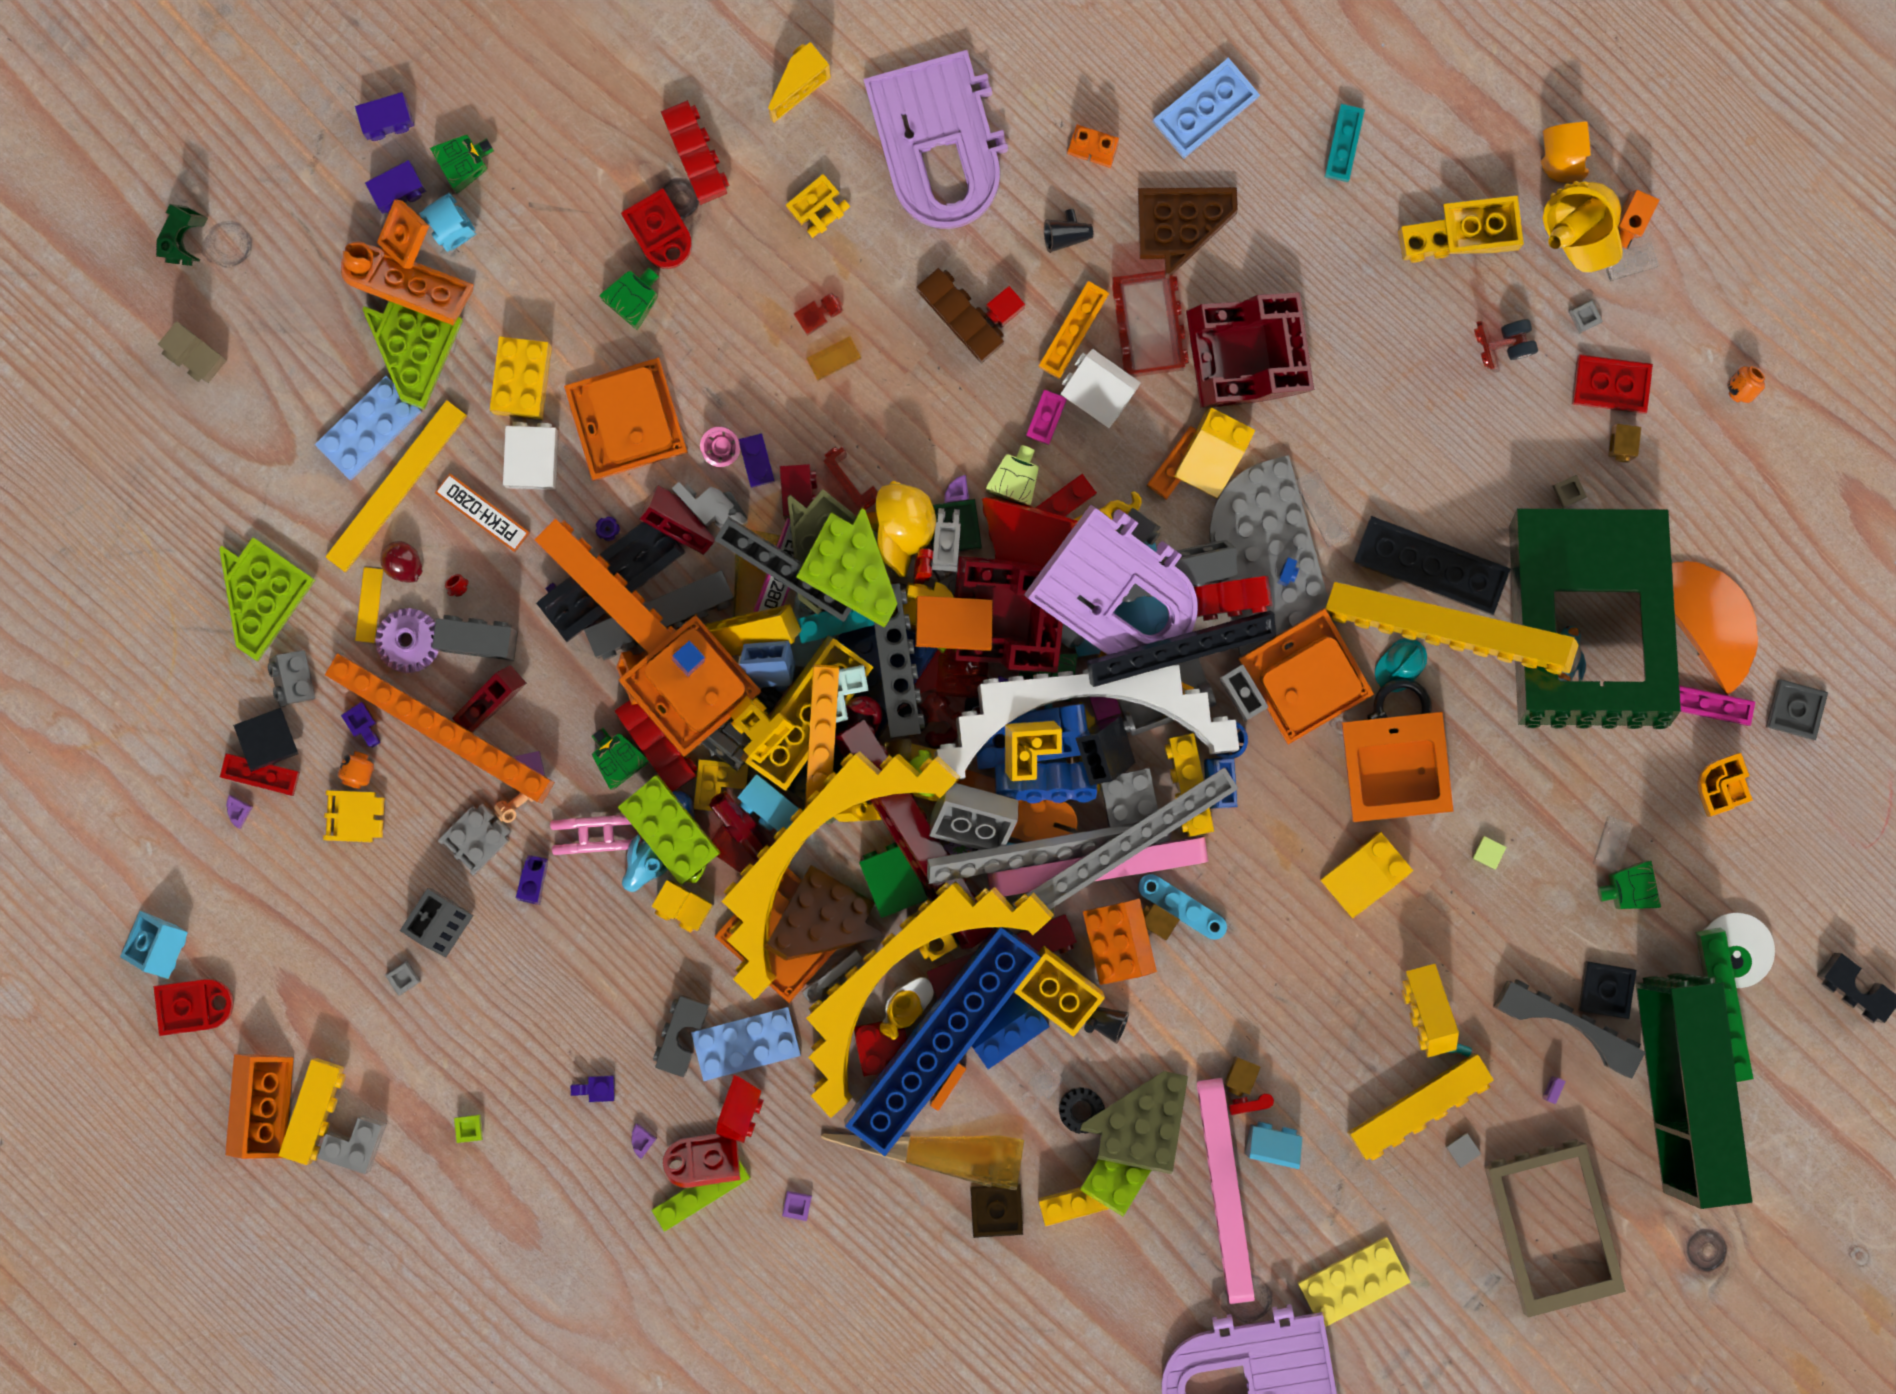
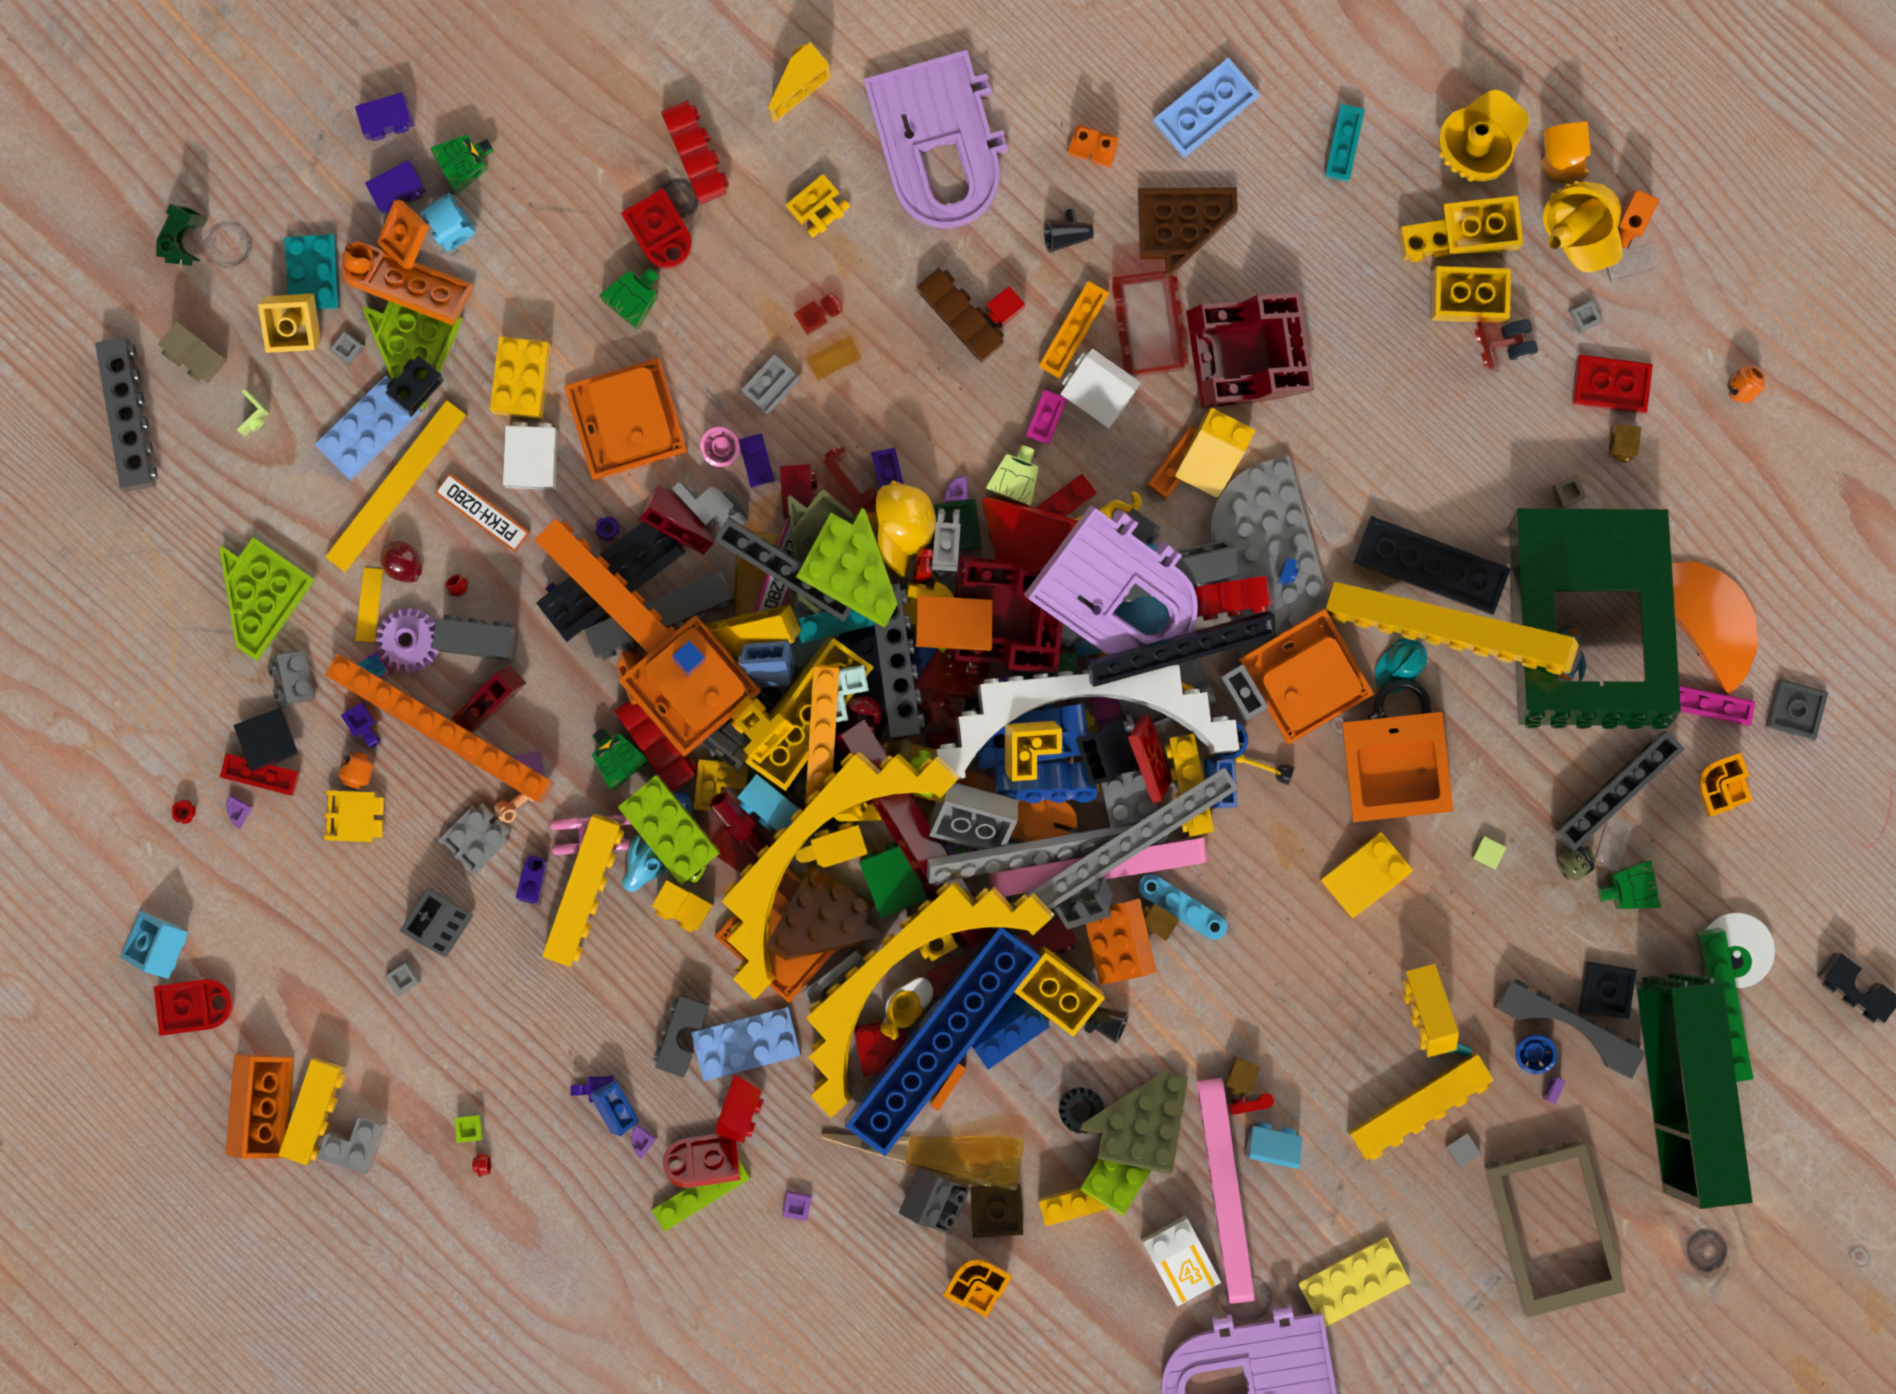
none -> dark grey brick [95,337,158,492]
none -> red plate [172,799,196,824]
none -> yellowish green bracket [237,389,270,437]
none -> yellow brick [258,294,321,353]
none -> teal plate [284,234,340,310]
none -> light grey tile [329,331,365,366]
none -> tile [356,651,391,678]
none -> black brick [385,355,444,417]
none -> red plate [472,1152,491,1178]
none -> yellow brick [542,813,625,967]
none -> blue slope [590,1081,639,1136]
none -> light grey plate [741,354,801,416]
none -> yellow hinge [796,822,868,868]
none -> dark purple plate [871,447,904,490]
none -> dark grey slope [899,1167,970,1234]
none -> light orange brick [943,1259,1012,1318]
none -> dark grey window [1054,877,1114,930]
none -> red tile [1128,714,1172,804]
none -> white slope [1141,1215,1221,1306]
none -> hinge [1235,754,1295,786]
none -> yellow brick [1430,266,1511,323]
none -> yellow piece [1438,89,1529,182]
none -> blue helmet [1515,1034,1557,1074]
none -> dark grey brick [1552,730,1685,851]
none -> olive head [1557,846,1596,881]

